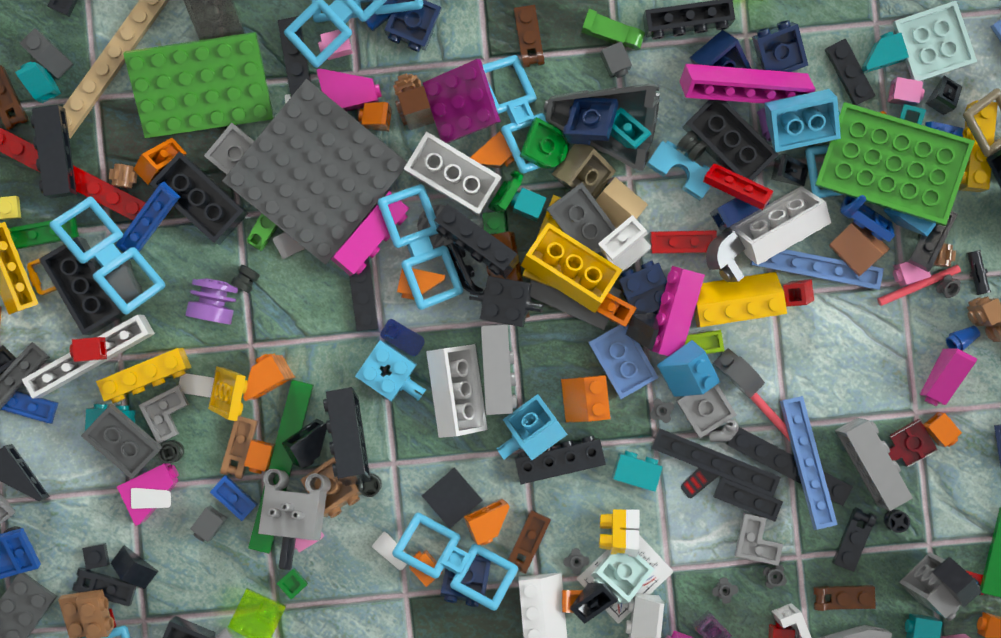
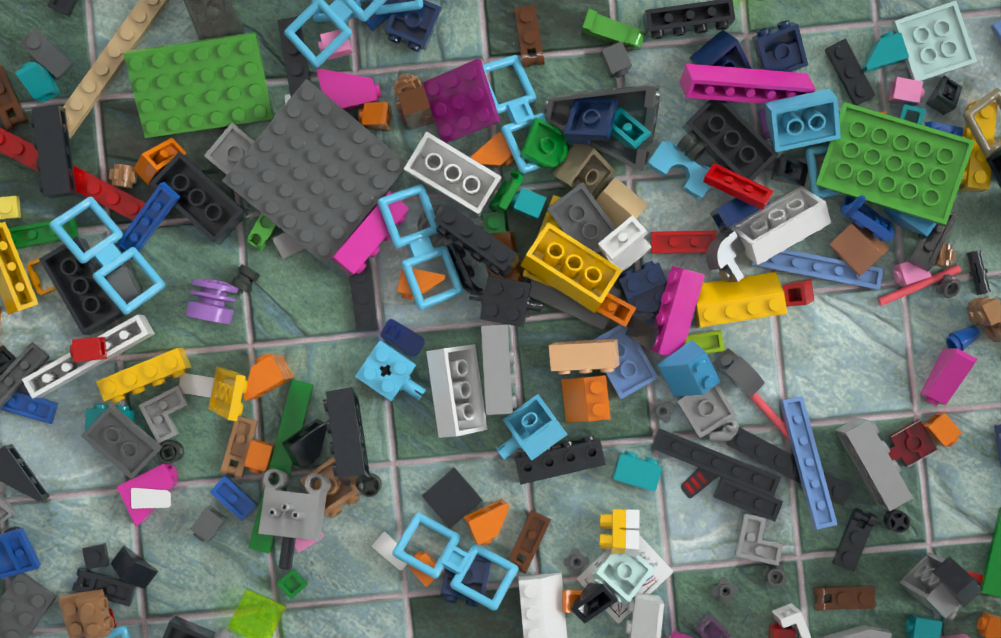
none -> light nougat brick [549,339,620,374]

